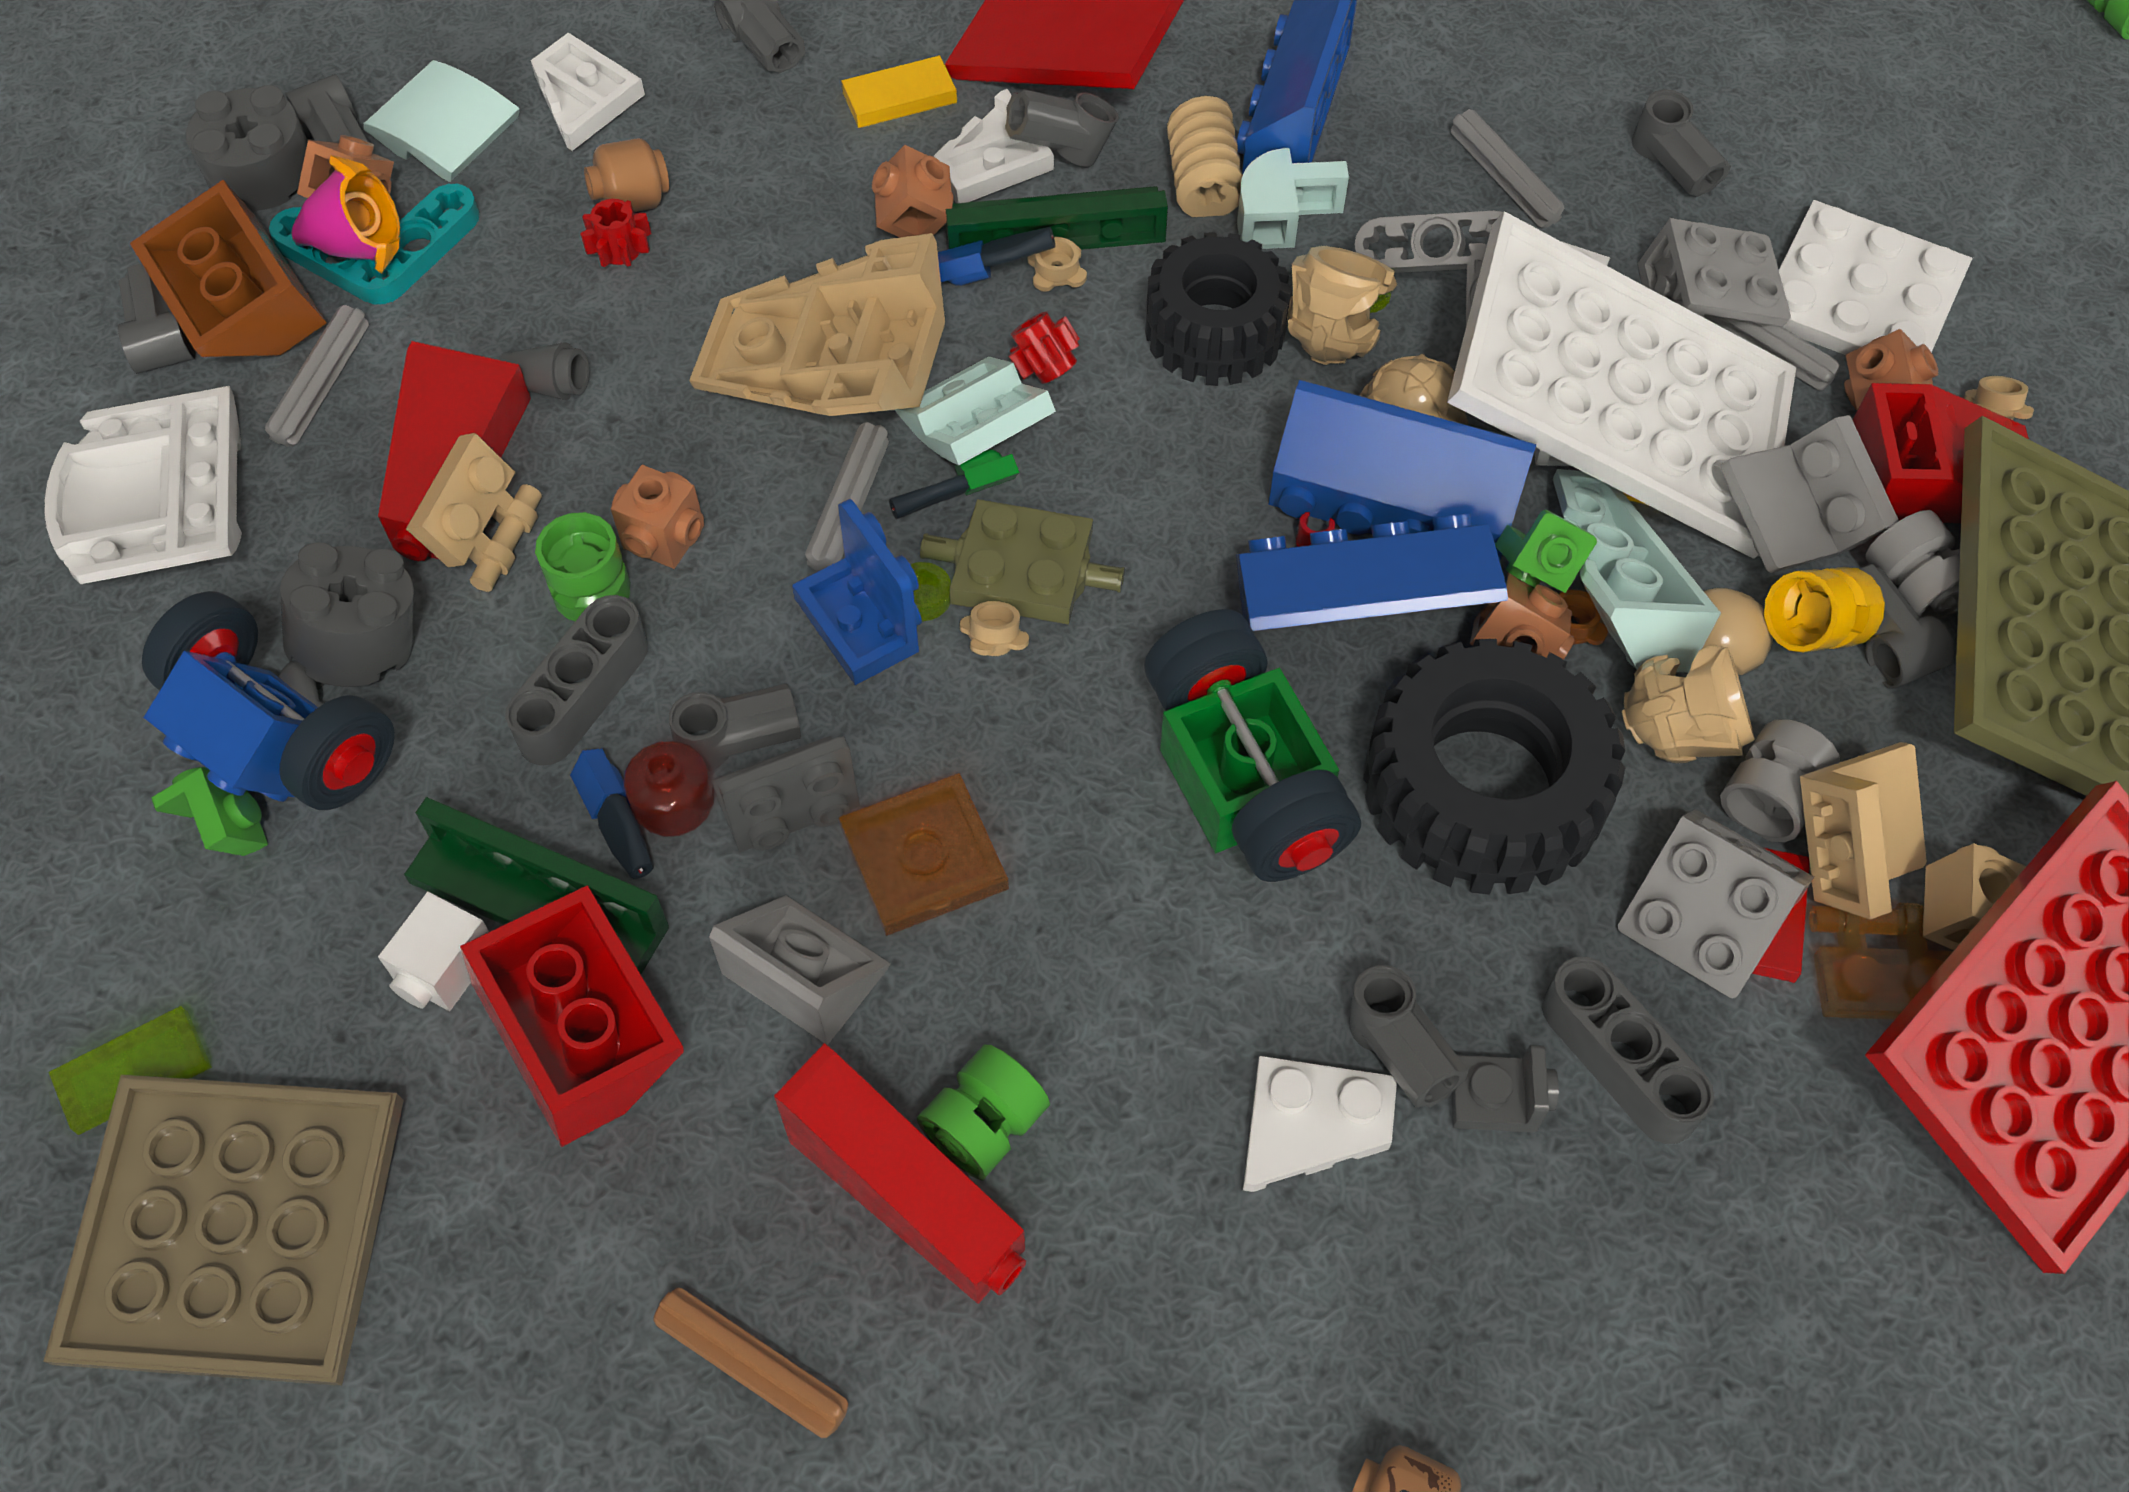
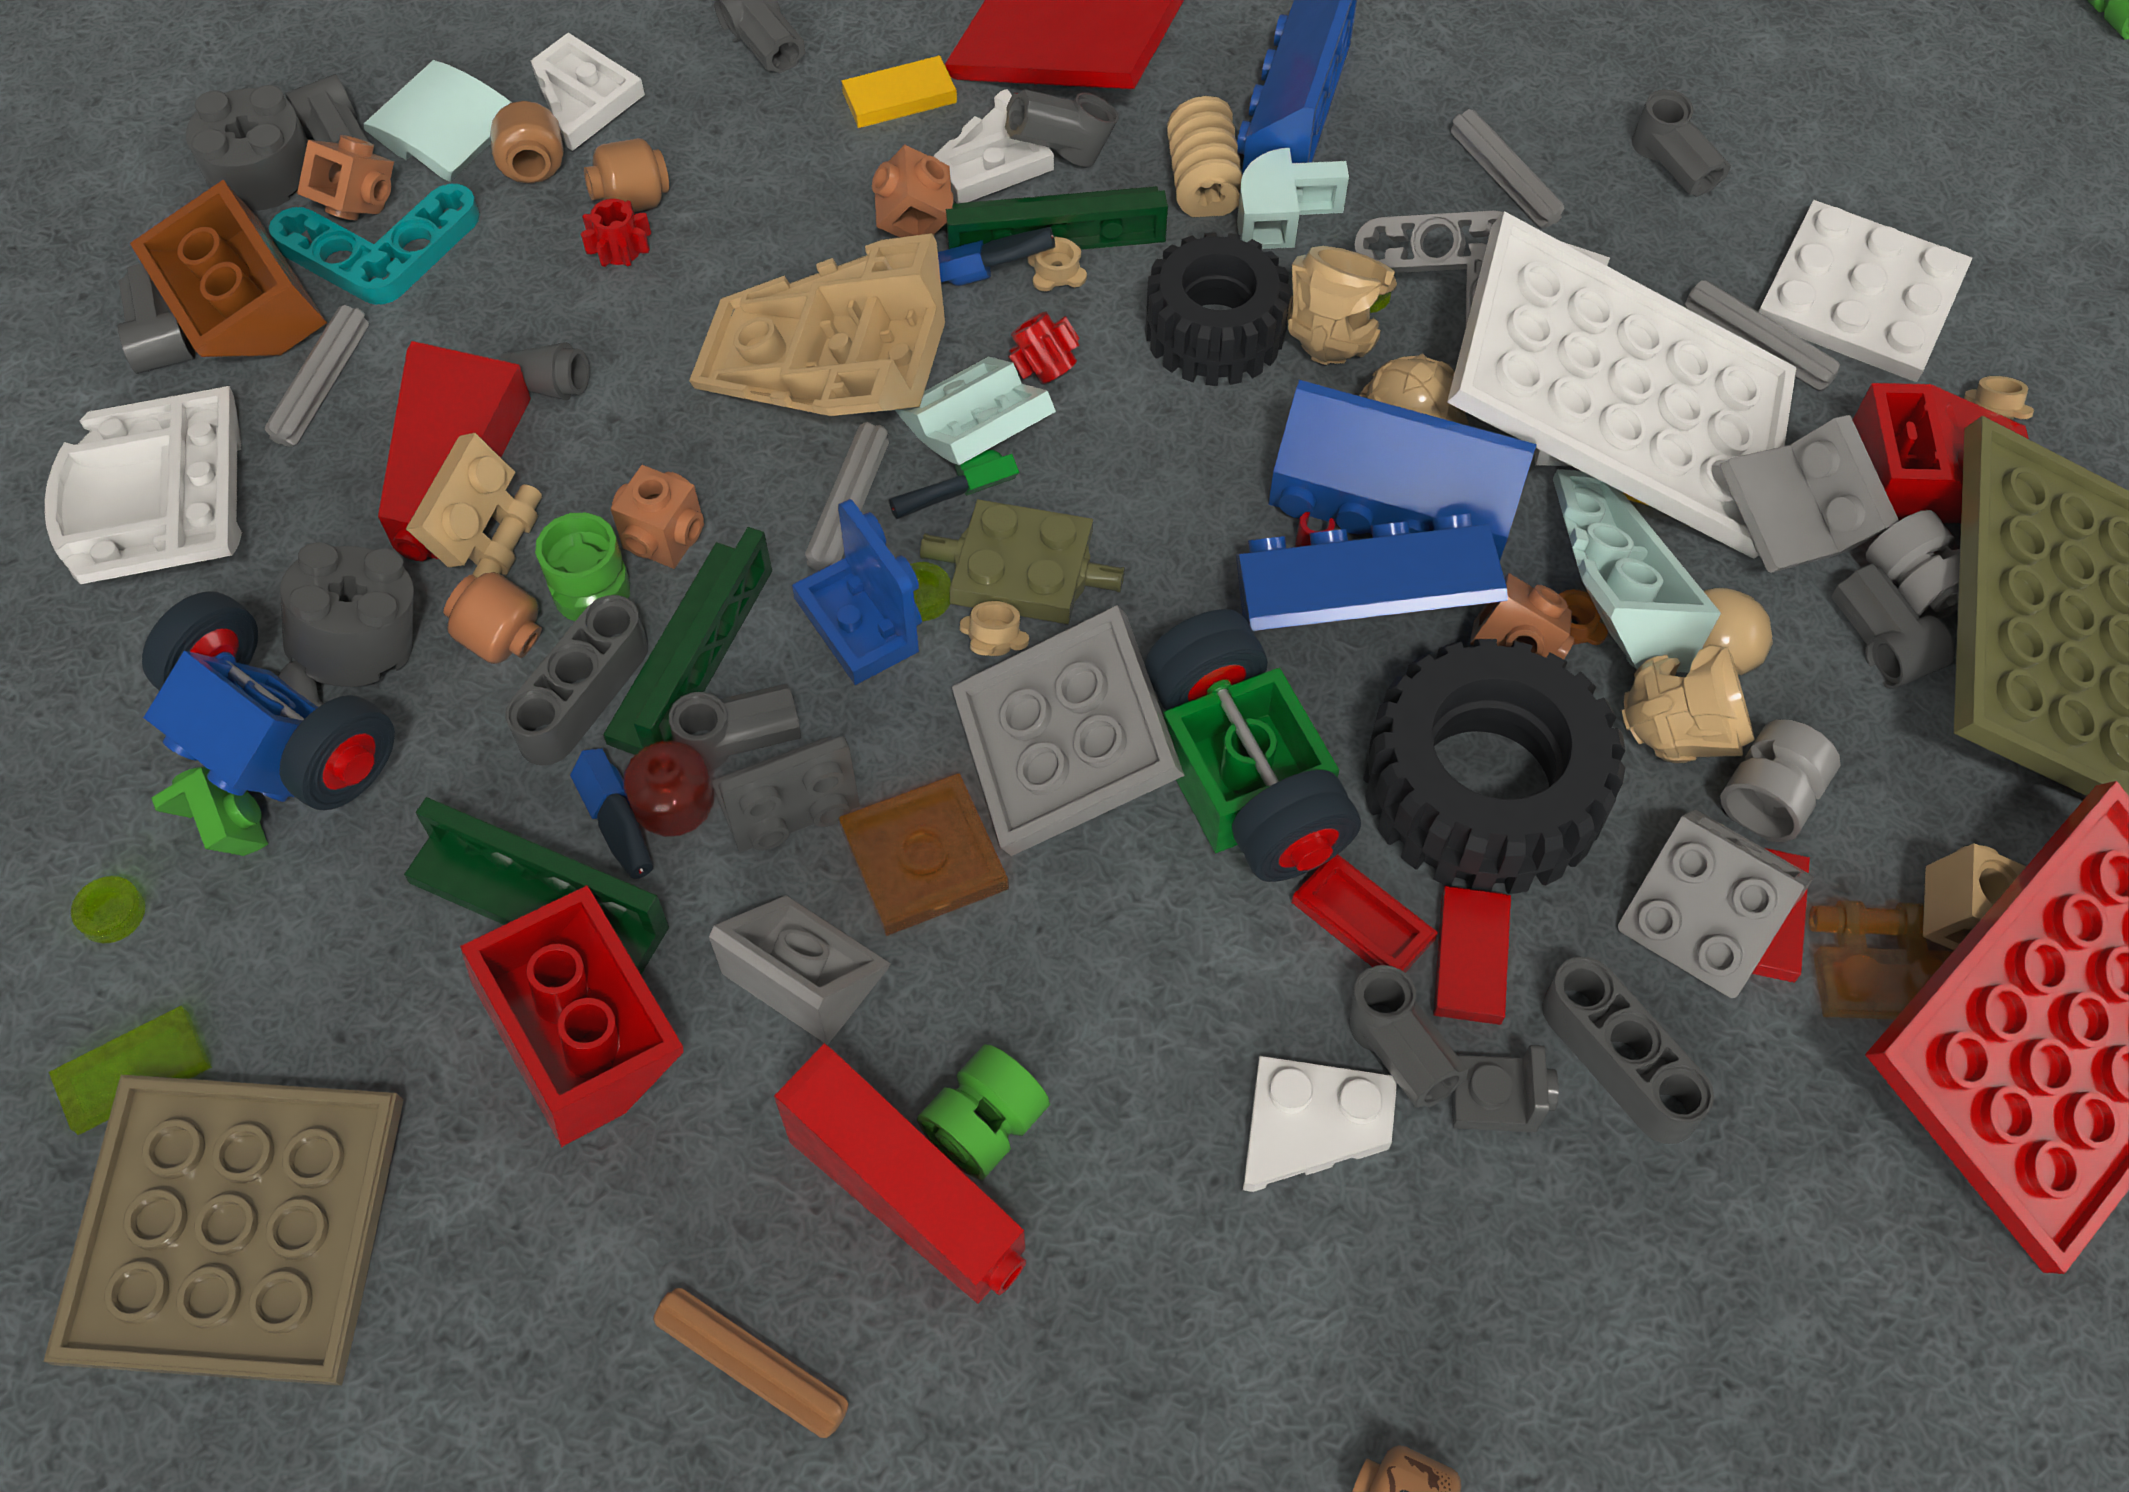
hat [291,155,400,274] -> none
white brick [378,892,489,1011] -> none
bright green bracket [1495,510,1597,593] -> none
light grey bracket [1637,218,1791,327] -> none
yellow wheel [1764,567,1885,652] -> none
tan bracket [1800,742,1927,920] -> none
nougat brick [1844,329,1938,410] -> none
none -> clear neon green tile [71,876,145,943]
none -> nougat head [443,572,542,664]
none -> medium nougat head [490,101,564,183]
none -> dark green fence [603,527,772,765]
none -> light grey plate [952,605,1185,856]
none -> red tile [1291,855,1438,973]
none -> red tile [1433,886,1511,1025]

